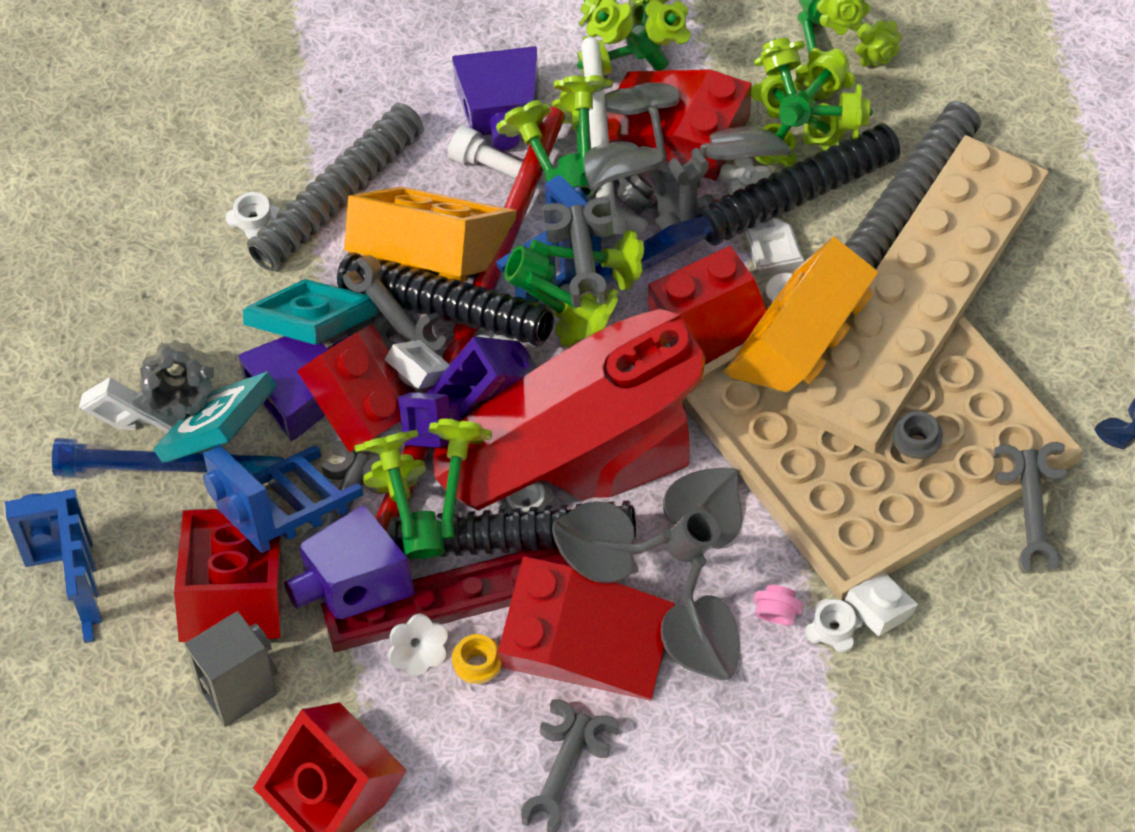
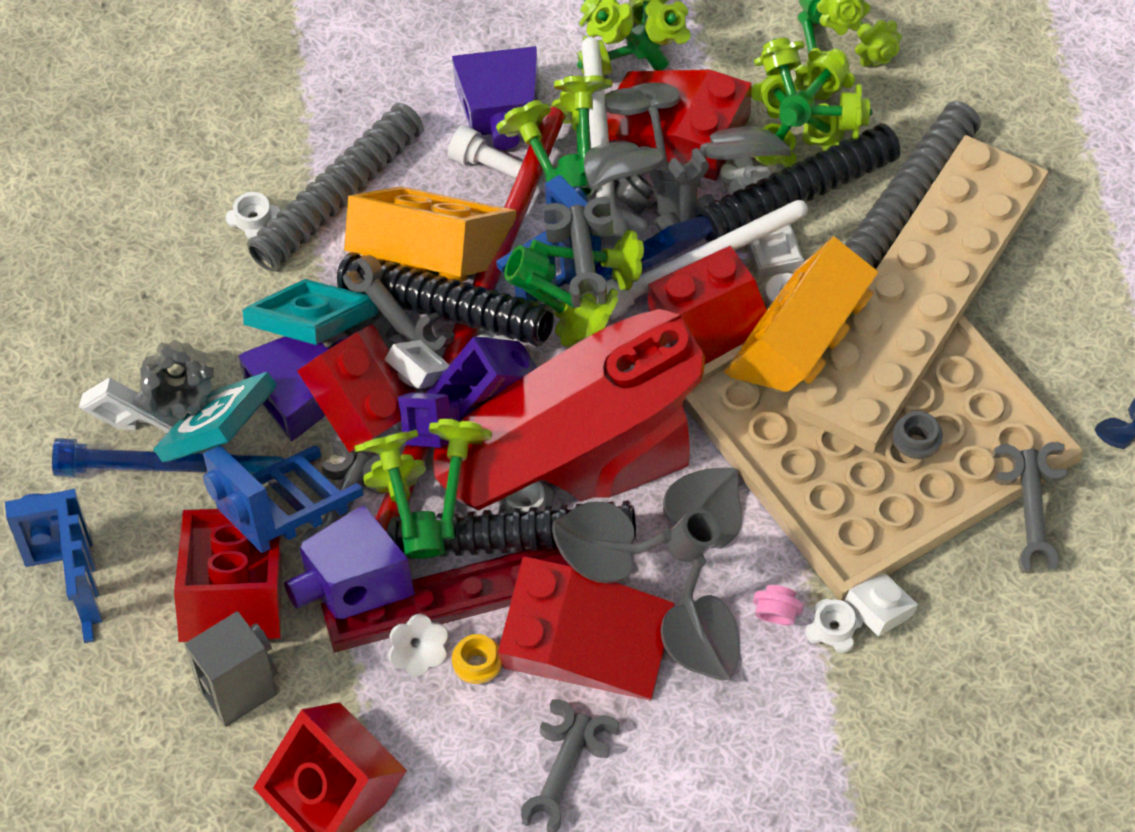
none -> white piece [606,200,808,320]

